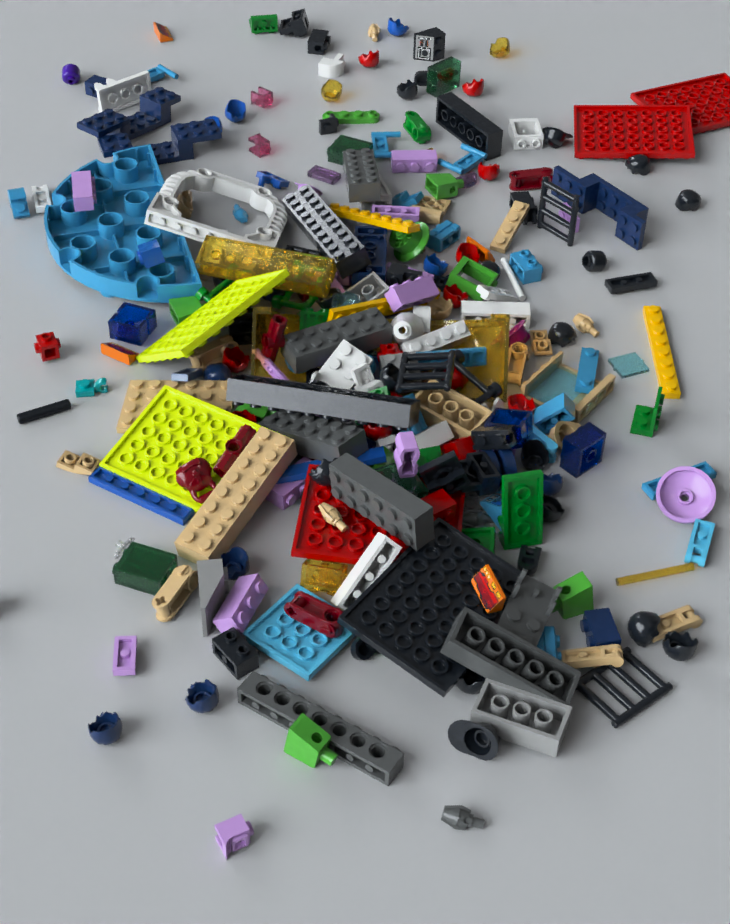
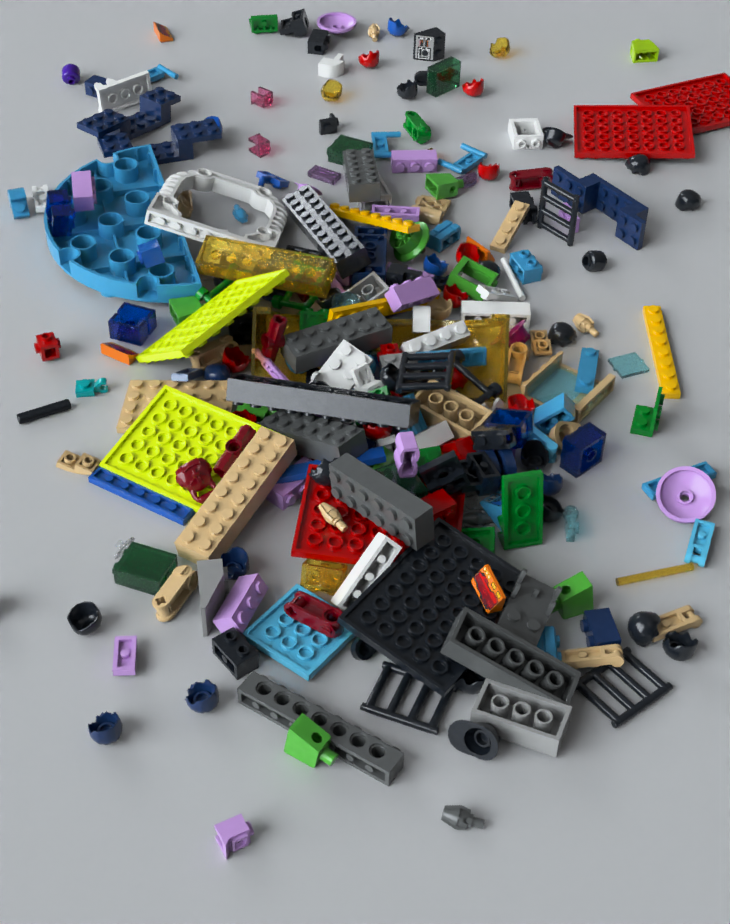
blue hair [225,99,246,122] -> none
bright green plate [322,110,380,124] -> none
white cone [391,312,424,346] -> none
dark azure slope [392,190,424,206] -> none
black brick [436,92,503,161] -> none
black plate [517,544,542,575] -> none
black plate [604,272,658,294] -> none
none -> clear blue piece [46,189,76,237]
none -> black hair [67,601,102,635]
none -> lavender dish [317,12,357,35]
none -> black bar [360,661,459,735]
none -> clear light blue plate [563,505,579,542]
none -> lime torso [630,39,659,63]

